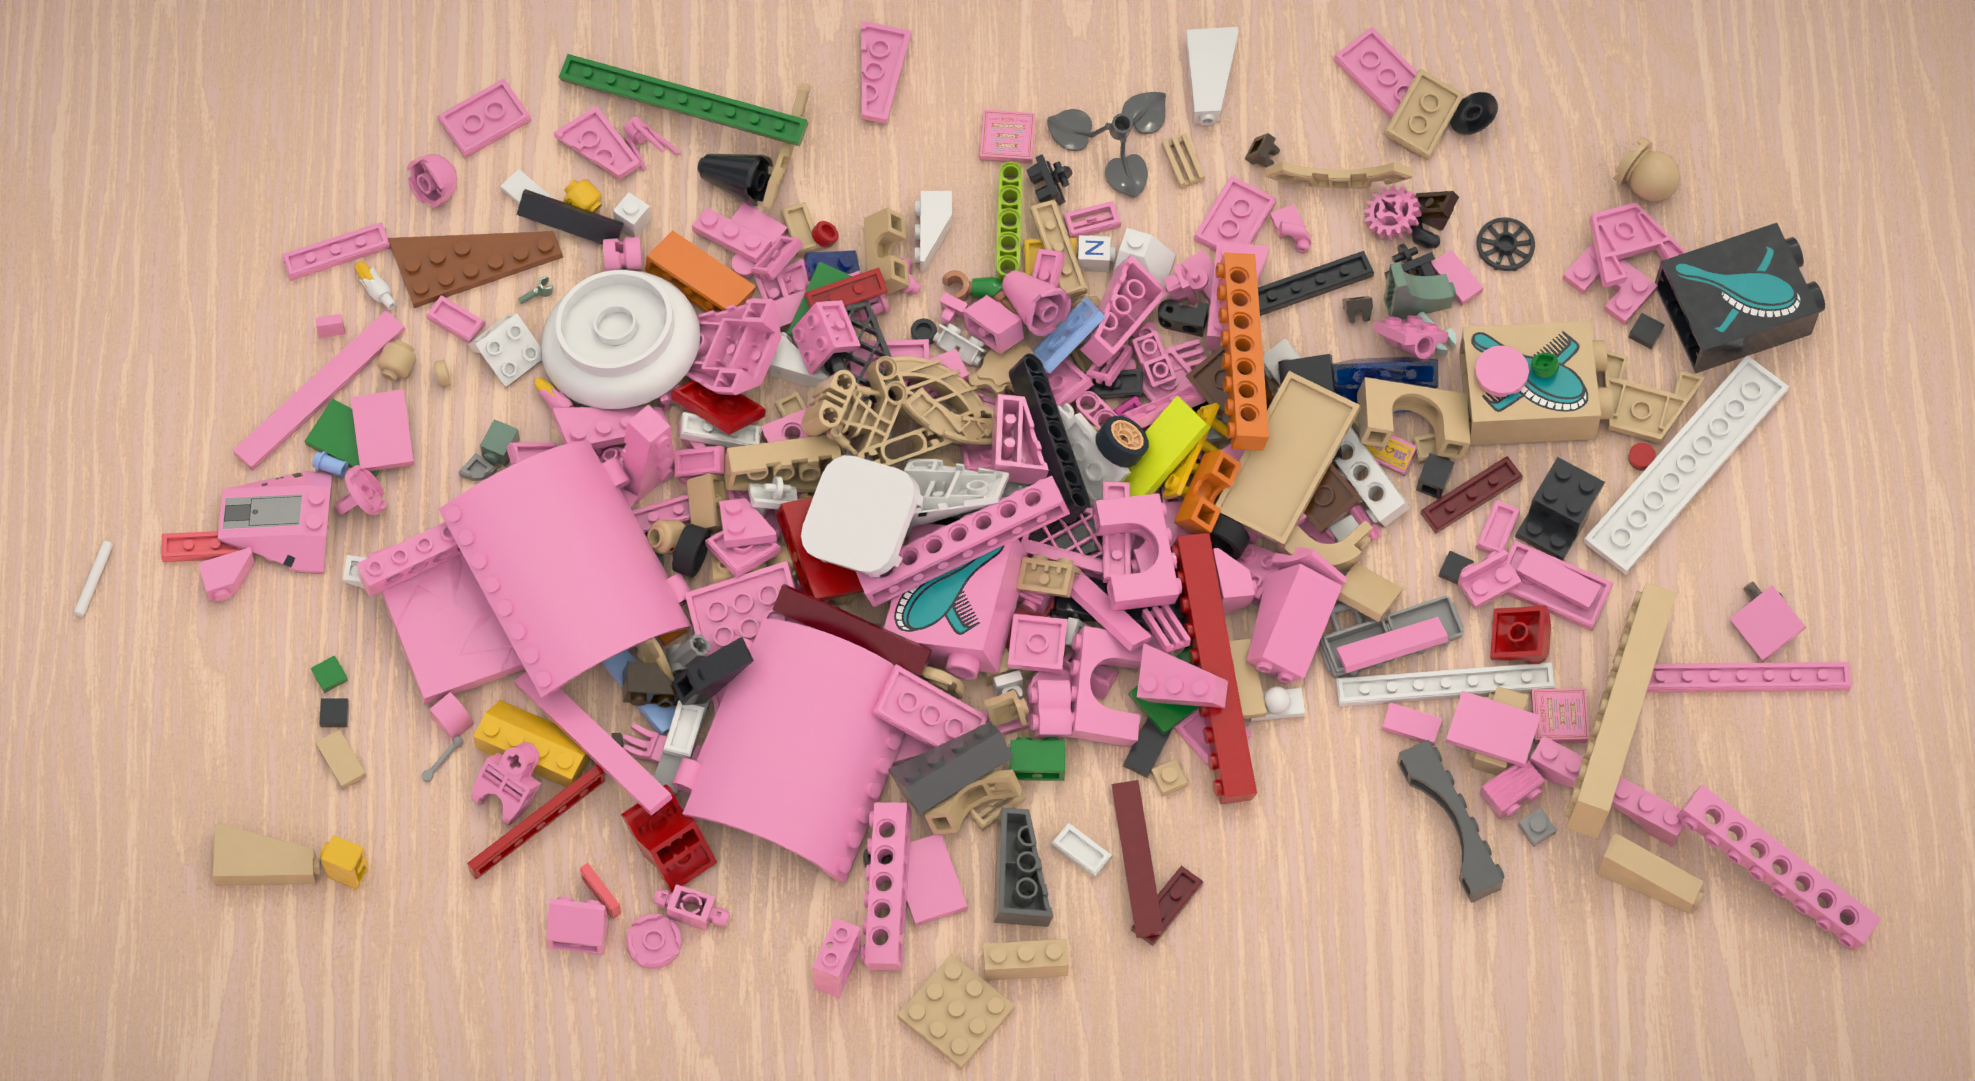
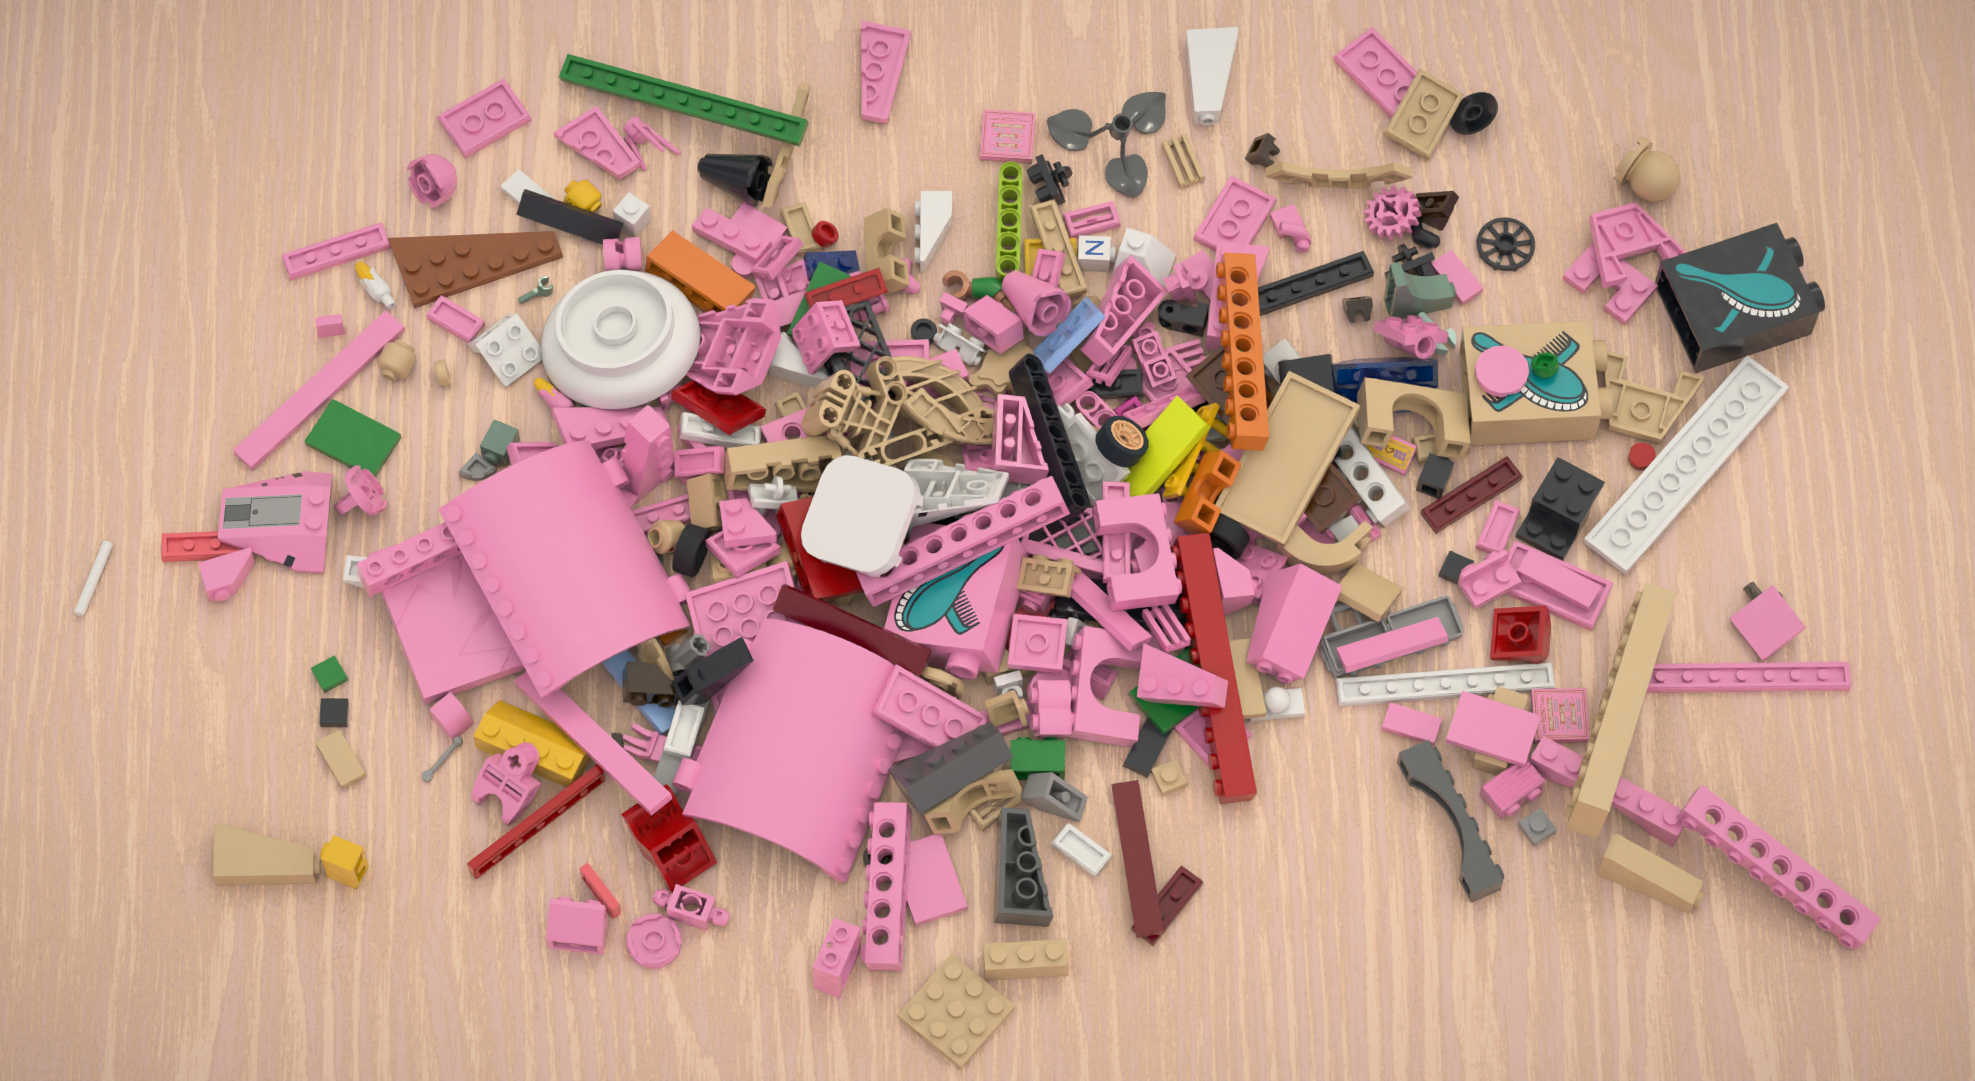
light blue pin [312,451,348,478] -> none
bright pink tile [351,389,414,471] -> none
bright pink slope [1270,547,1348,585] -> none
black tile [1628,313,1665,349] -> none
none -> light grey slope [1021,772,1088,822]

